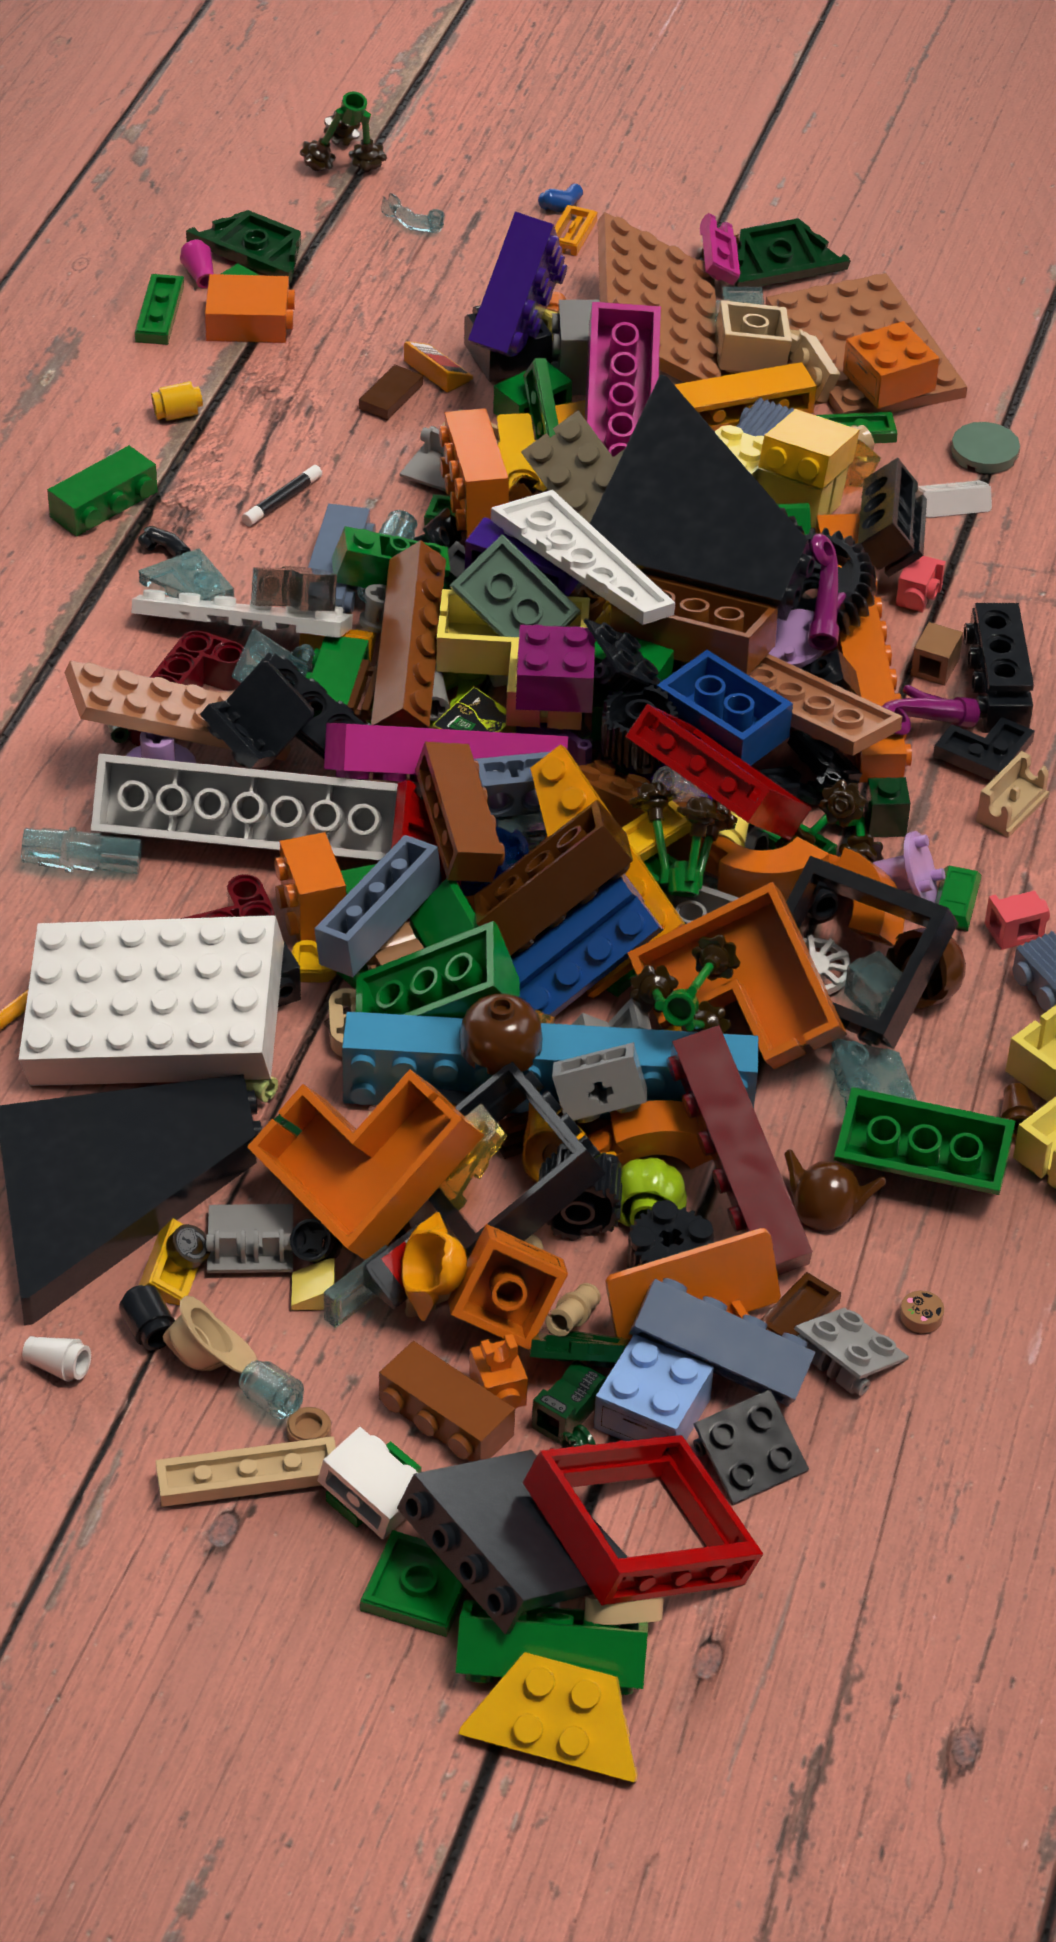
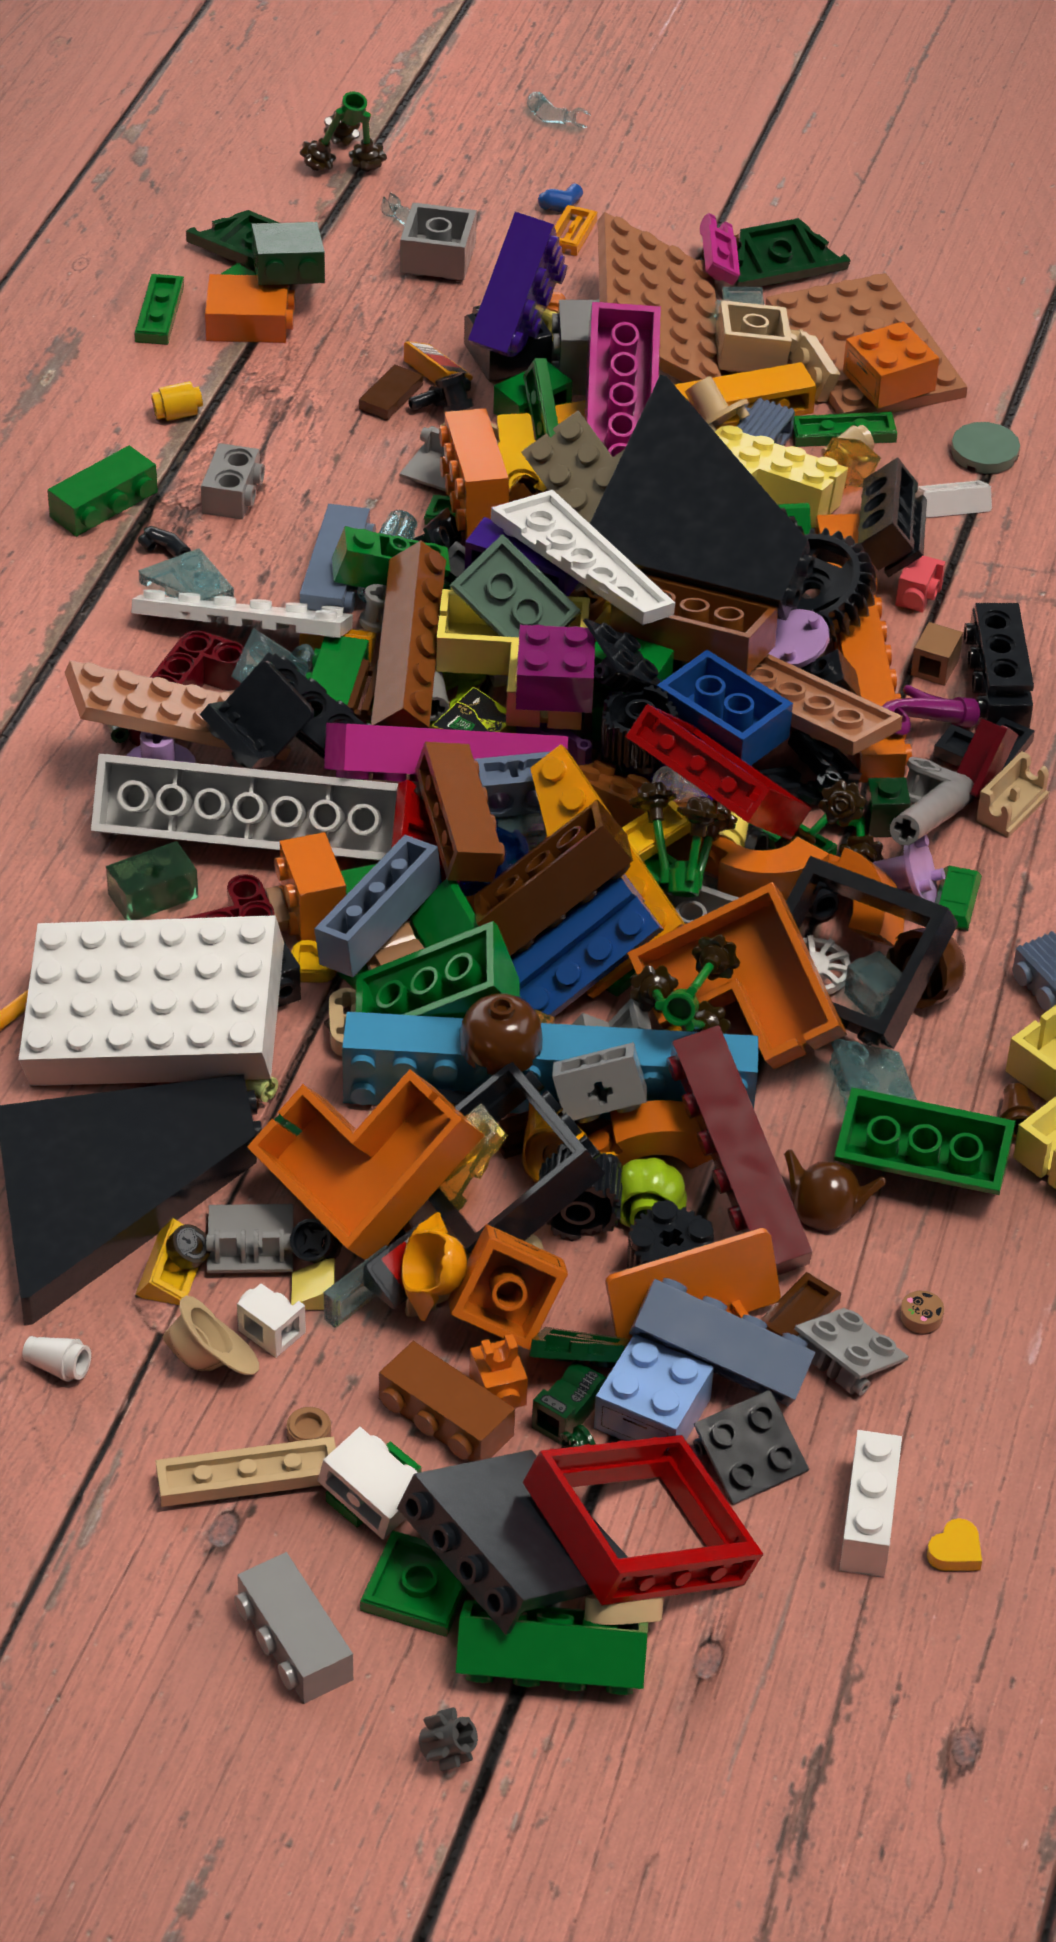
clear light blue piece [21,826,142,874] -> none
black brick [119,1285,175,1350] -> none
dark pink cone [180,240,214,288] -> none
clear light blue brick [239,1360,304,1419] -> none
black bar [241,465,322,527] -> none
clear smoke brick [251,566,337,611] -> none
yellow wing [458,1652,638,1782] -> none
tan pin [546,1283,601,1336] -> none
yellow brick [758,409,860,489] -> none
magenta plant [808,534,846,651] -> none
coral brick [984,890,1050,950] -> none
none -> clear green brick [106,841,199,920]
none -> light grey brick [201,443,265,519]
none -> light grey brick [234,1552,354,1704]
none -> white brick [237,1284,306,1358]
none -> dark green brick [252,222,325,285]
none -> medium nougat tile [265,886,290,932]
none -> light grey brick [400,202,477,280]
none -> black piece [408,372,474,413]
none -> dark grey gear [419,1707,478,1771]
none -> clear light blue arm [527,91,591,128]
none -> tan piece [685,376,750,432]
none -> white brick [839,1430,902,1577]
none -> light grey axle [890,757,974,845]
none -> yellow tile [927,1518,982,1571]
none -> dark red panel [957,718,1018,800]

